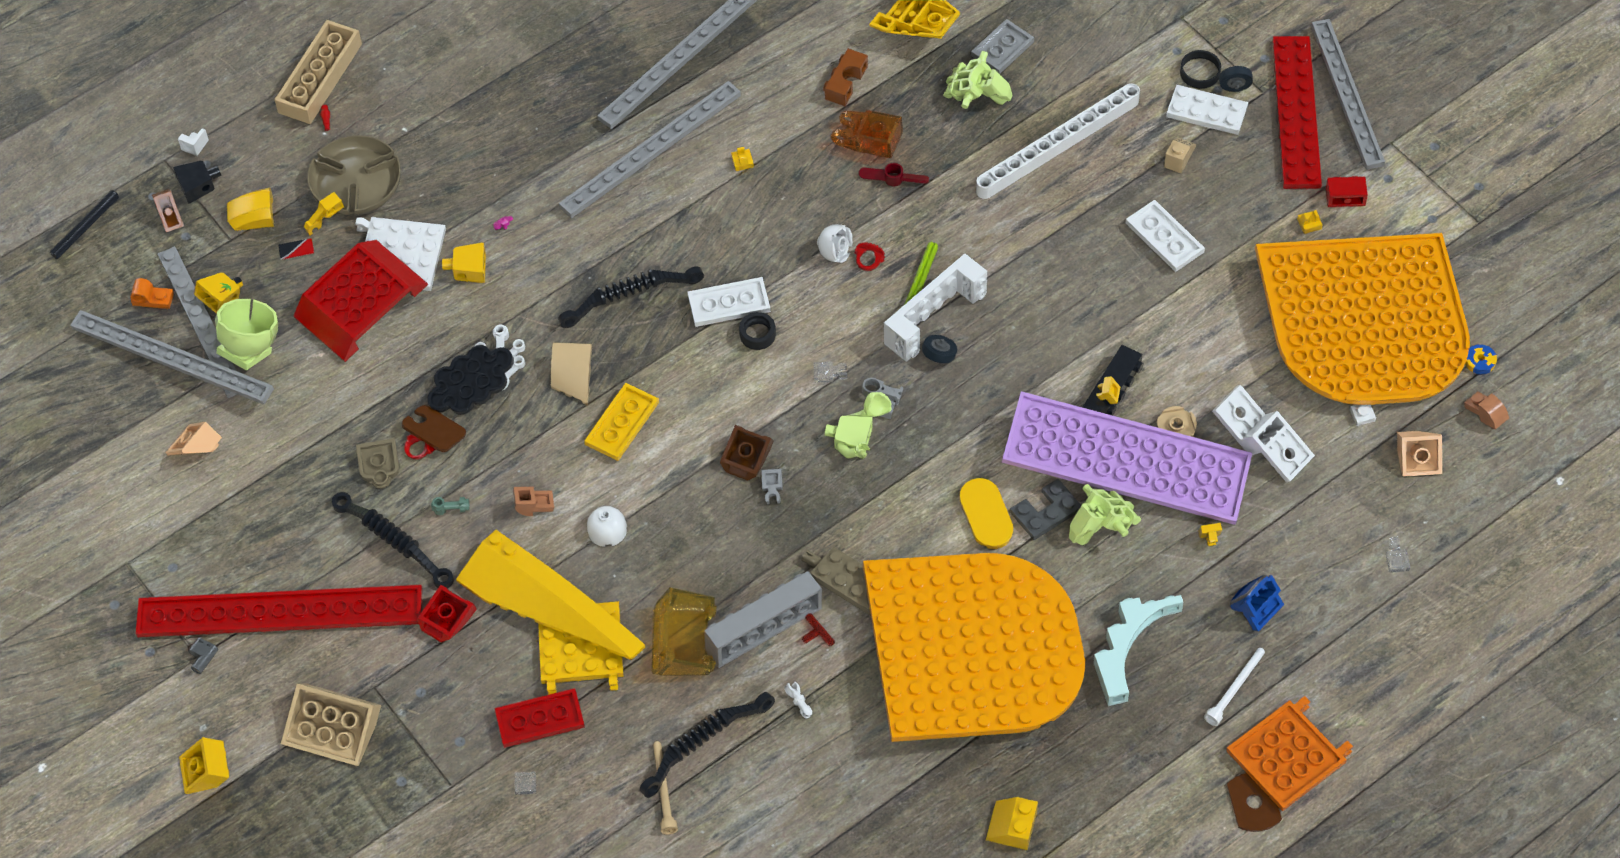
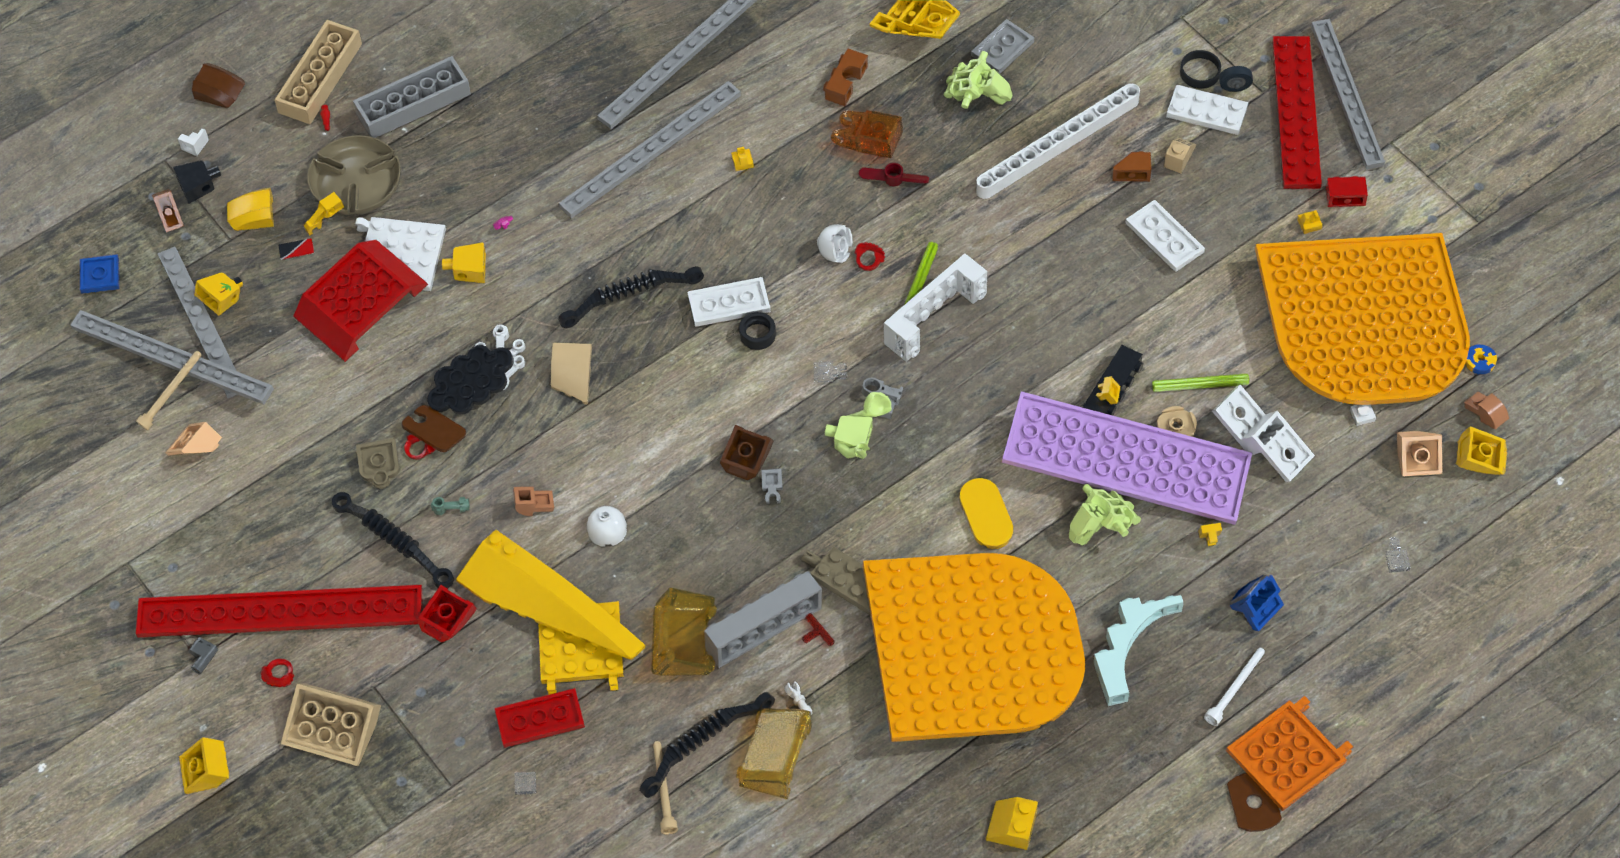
black axle [50,190,119,259] -> none
orange plate [130,278,174,309] -> none
yellowish green plate [215,299,278,371] -> none
yellow plate [584,383,659,461] -> none
black wheel [922,335,957,363] -> none
dark grey plate [1010,479,1081,540] -> none
none -> blue plate [80,254,119,294]
none -> tan piece [136,351,201,430]
none -> reddish brown slope [192,63,245,108]
none -> red piece [261,659,294,687]
none -> light grey brick [353,56,471,138]
none -> clear yellow windscreen [736,708,812,799]
none -> dark orange slope [1112,151,1151,182]
none -> lime axle [1152,373,1249,392]
none -> yellow slope [1455,426,1507,475]

